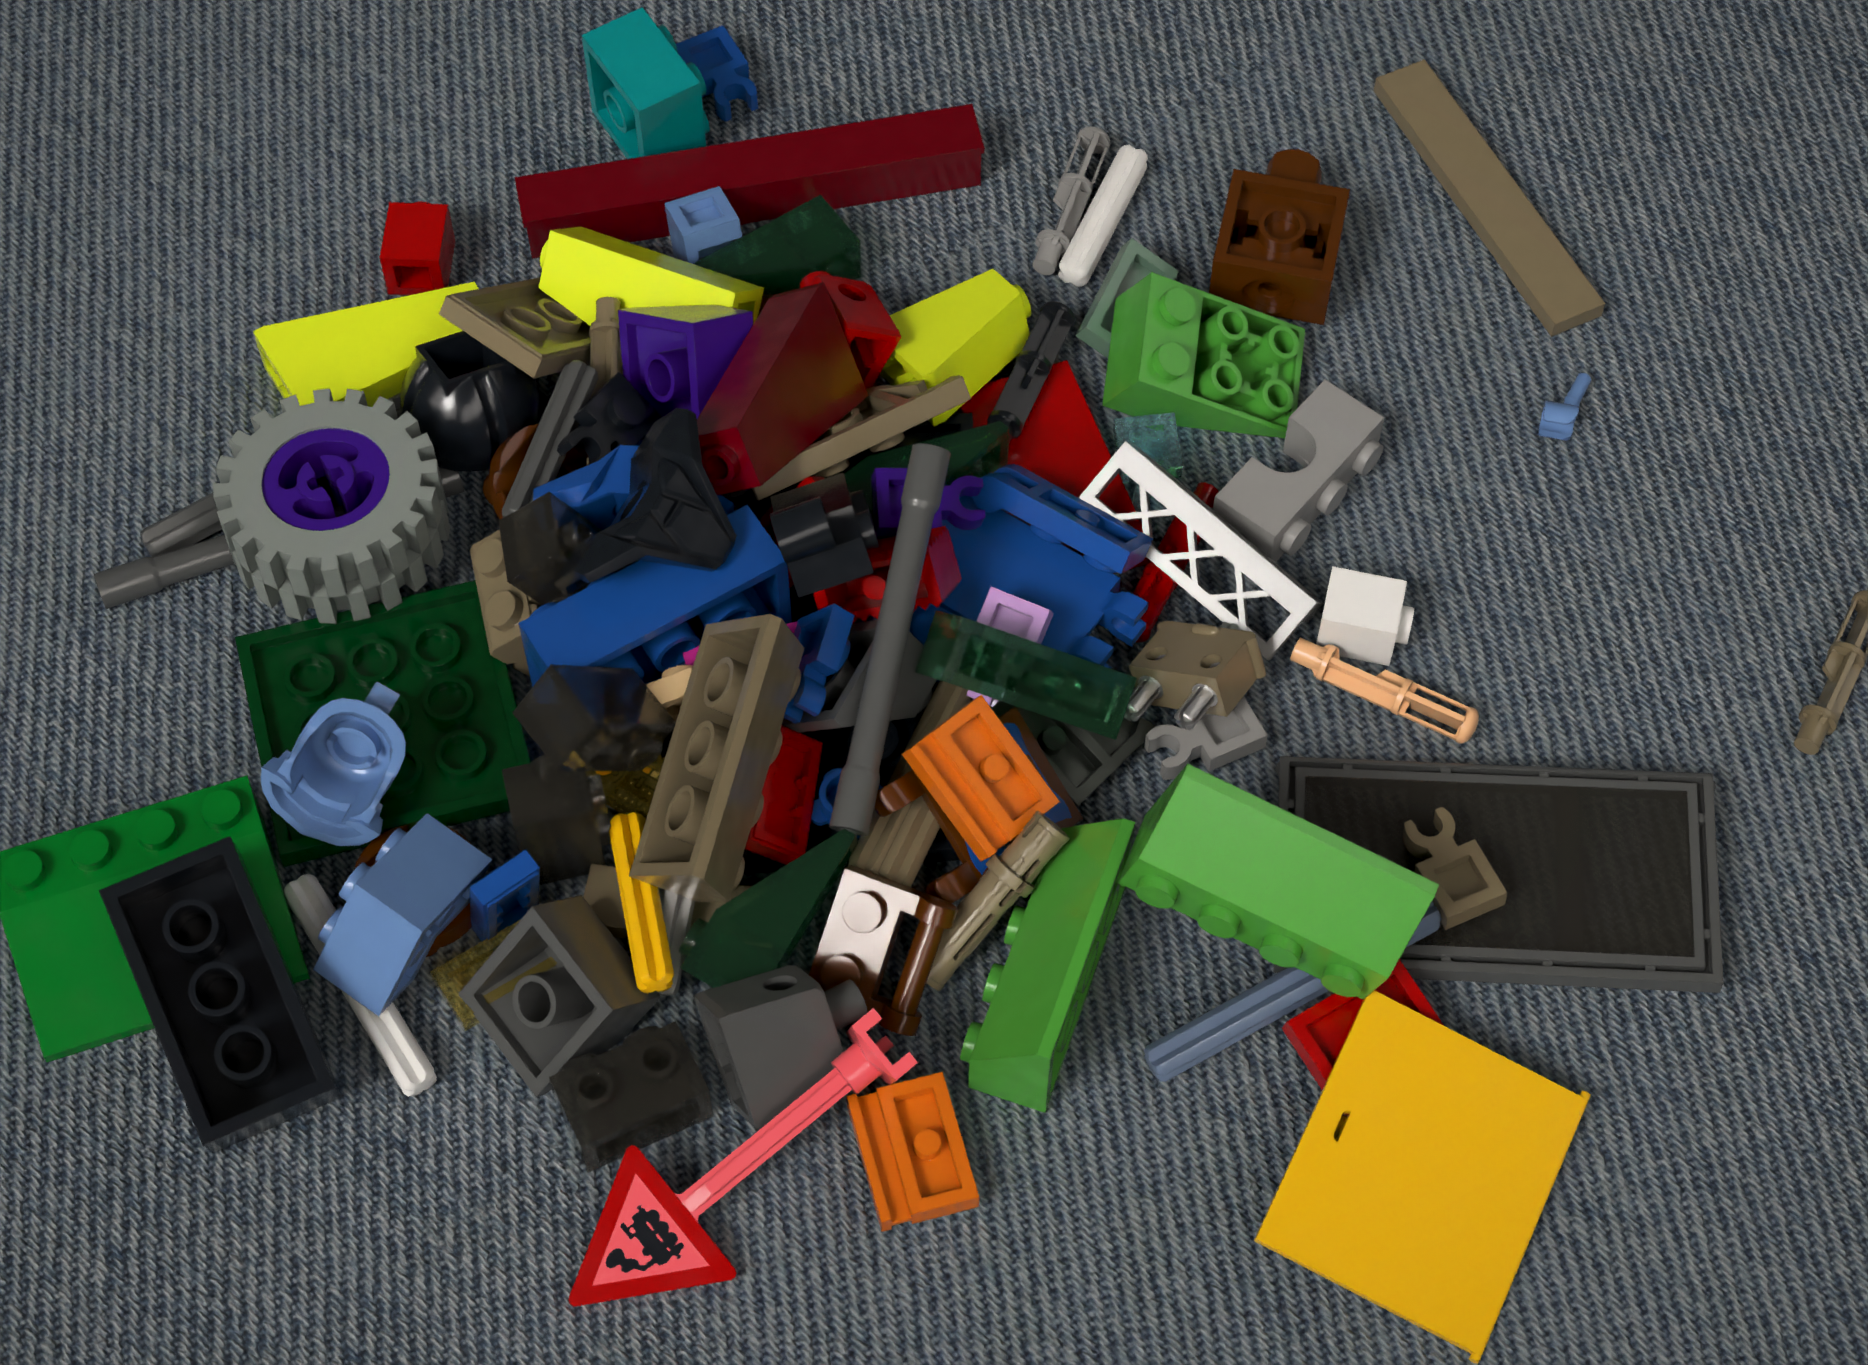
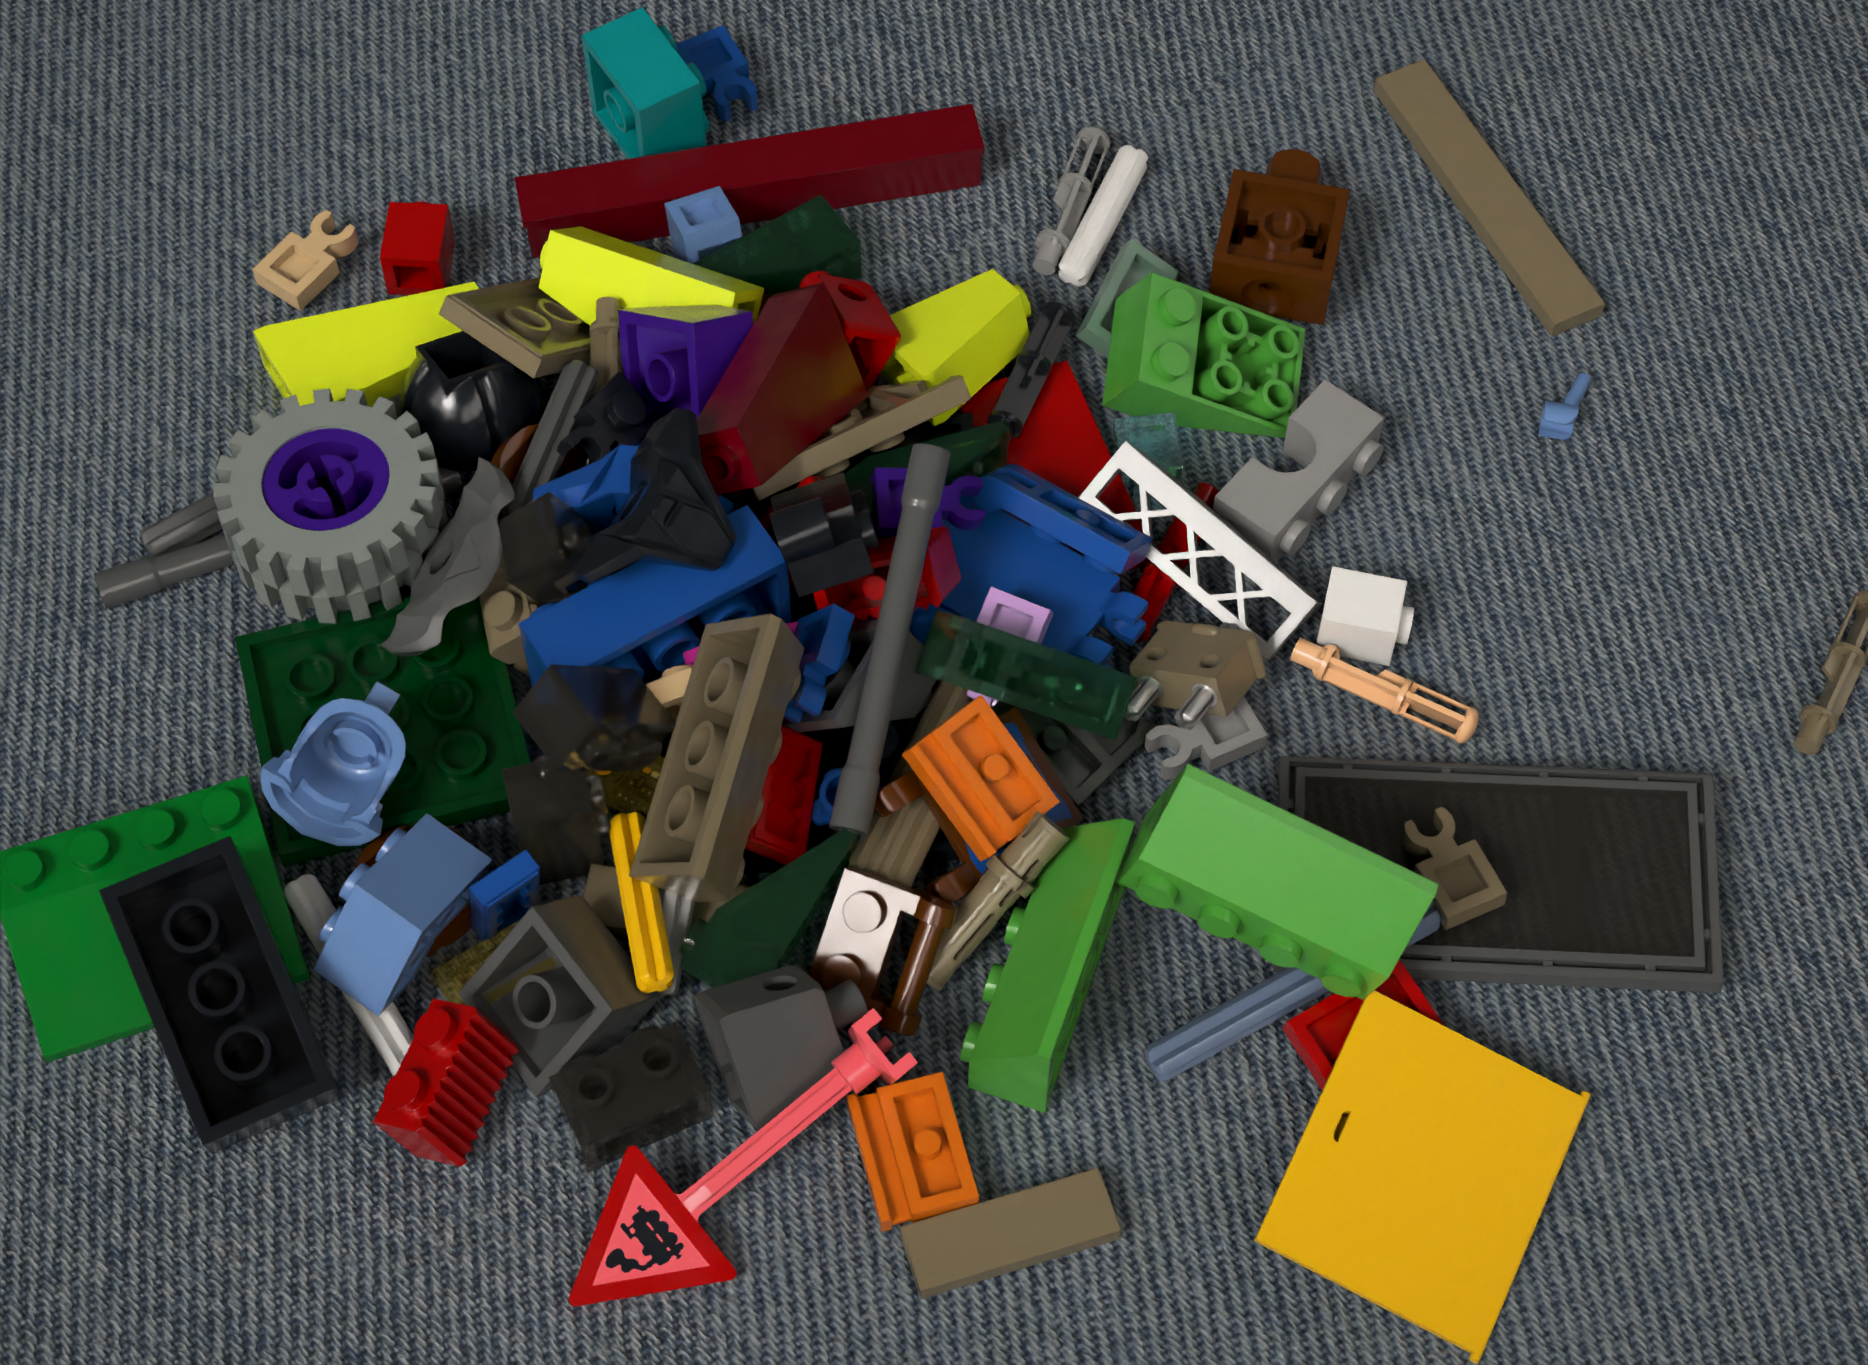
none -> tan plate [252,210,359,311]
none -> red brick [372,998,520,1167]
none -> dark grey piece [381,457,515,657]
none -> dark tan tile [900,1167,1121,1299]

